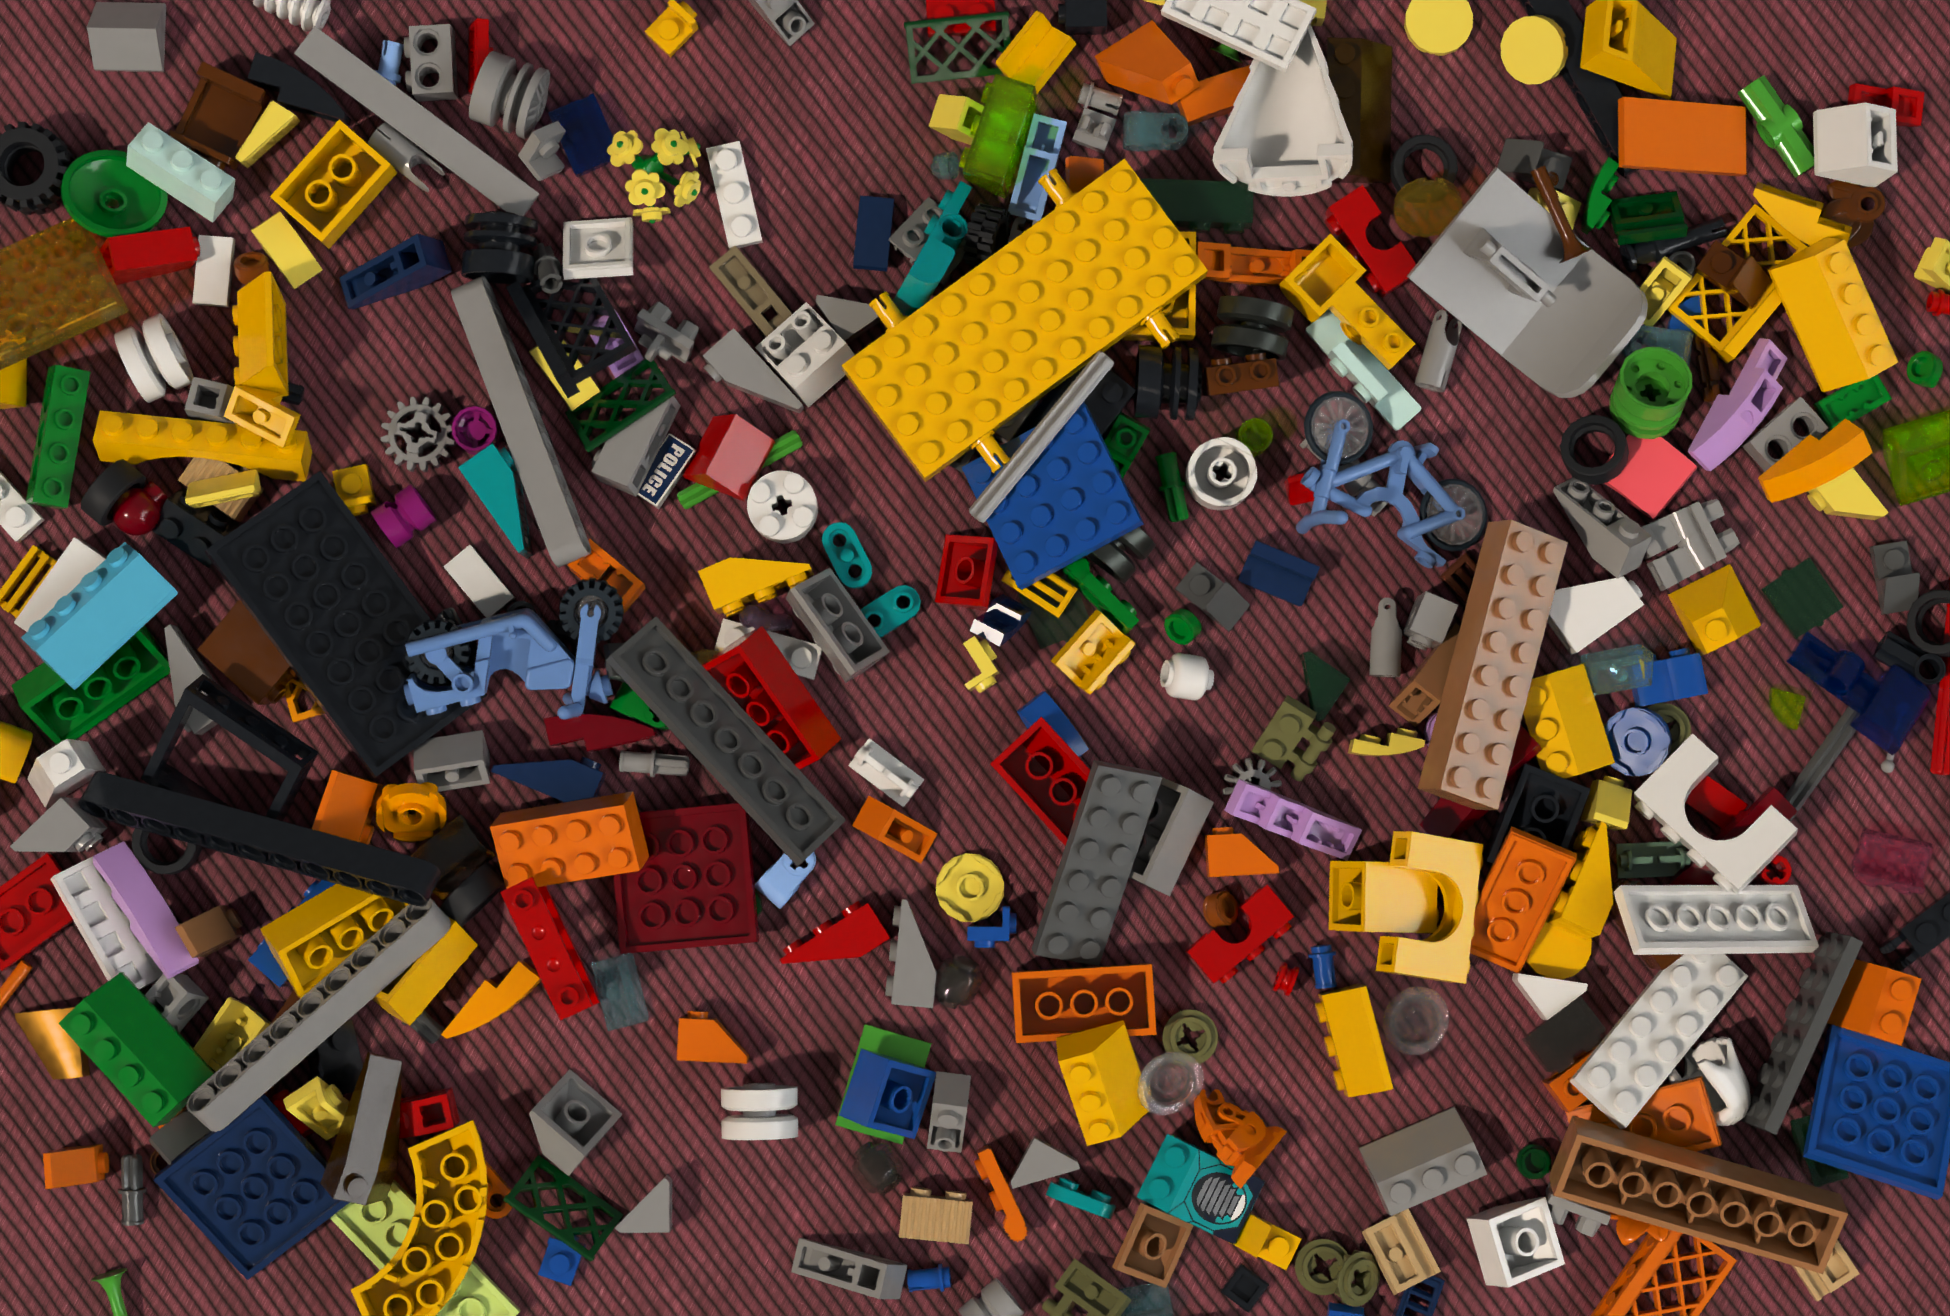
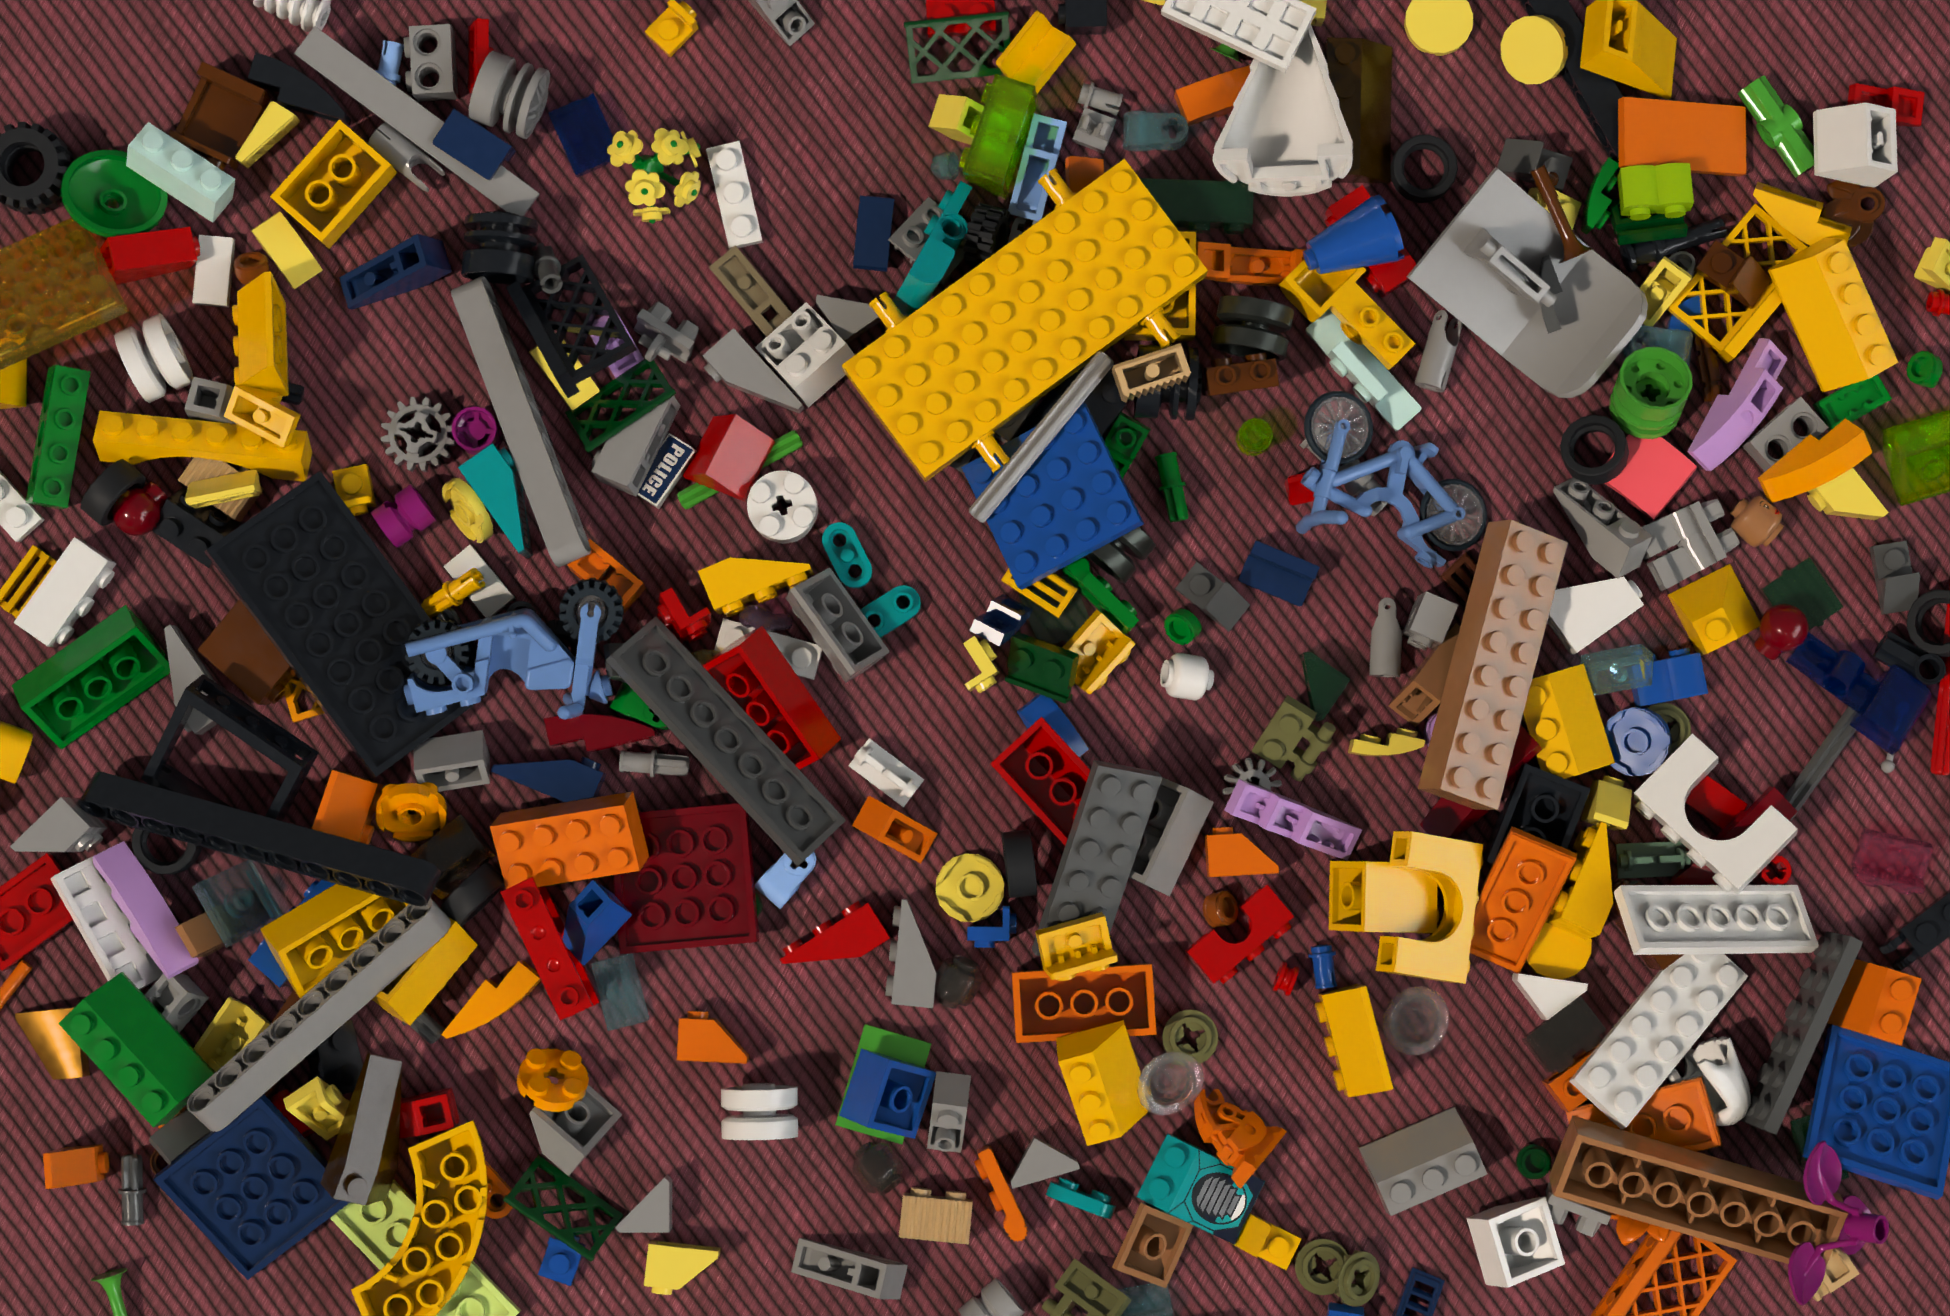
medium azure slope [21,542,178,690] -> none
white slope [27,739,106,808] -> none
light grey slope [87,2,166,72] -> none
light grey bracket [518,121,566,181] -> none
white tile [563,217,633,280] -> none
blue pin [907,1264,951,1292] -> none
red slope [935,534,998,611] -> none
orange slope [1094,20,1200,105] -> none
white brick [1185,437,1257,510] -> none
black tile [1220,1262,1269,1313] -> none
tan plate [1362,1209,1441,1295] -> none
clear yellow tile [1393,177,1463,237] -> none
clear neon green tile [1769,687,1806,730] -> none
none -> clear light blue plate [192,859,283,948]
none -> yellow axle [421,568,485,618]
none -> dark blue panel [433,109,516,180]
none -> light yellow tile [442,478,493,543]
none -> light orange plate [517,1048,589,1112]
none -> blue slope [562,880,633,966]
none -> light yellow slope [644,1240,721,1295]
none -> red bracket [657,587,711,643]
none -> black tyre [1002,829,1037,898]
none -> dark green plate [1005,632,1079,704]
none -> yellow bracket [1035,912,1118,981]
none -> tan brick [1112,343,1191,403]
none -> blue cone [1303,194,1404,274]
none -> dark grey slope [1539,255,1563,334]
none -> lime brick [1617,163,1694,221]
none -> medium nougat head [1730,496,1784,547]
none -> dark red piece [1754,604,1809,660]
none -> magenta plant [1788,1140,1889,1306]

